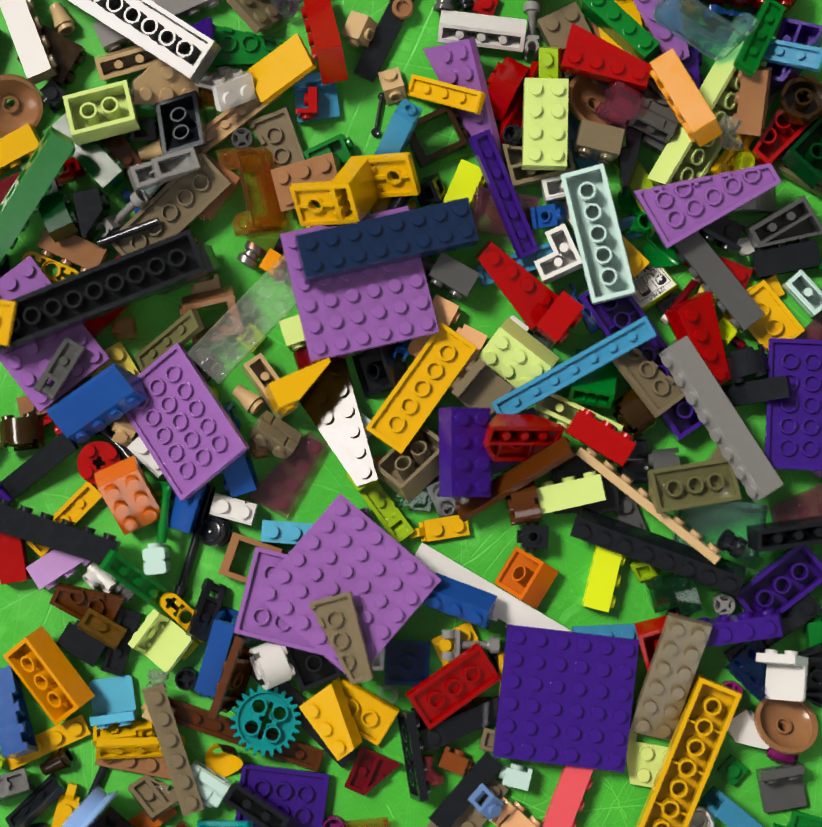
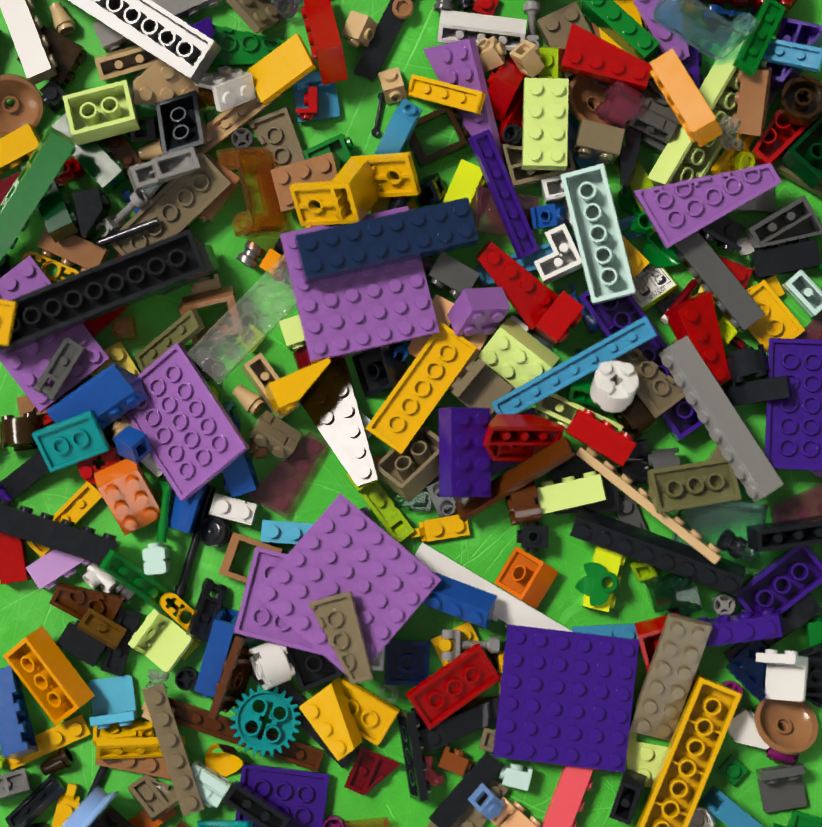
none -> teal tile [32,409,111,473]
none -> blue brick [113,425,152,463]
none -> medium lavender brick [447,287,511,337]
none -> tan brick [477,36,507,73]
none -> tan brick [509,39,545,78]
none -> green plate [575,562,619,606]
none -> white brick [590,361,639,413]
none -> black brick [609,768,647,825]

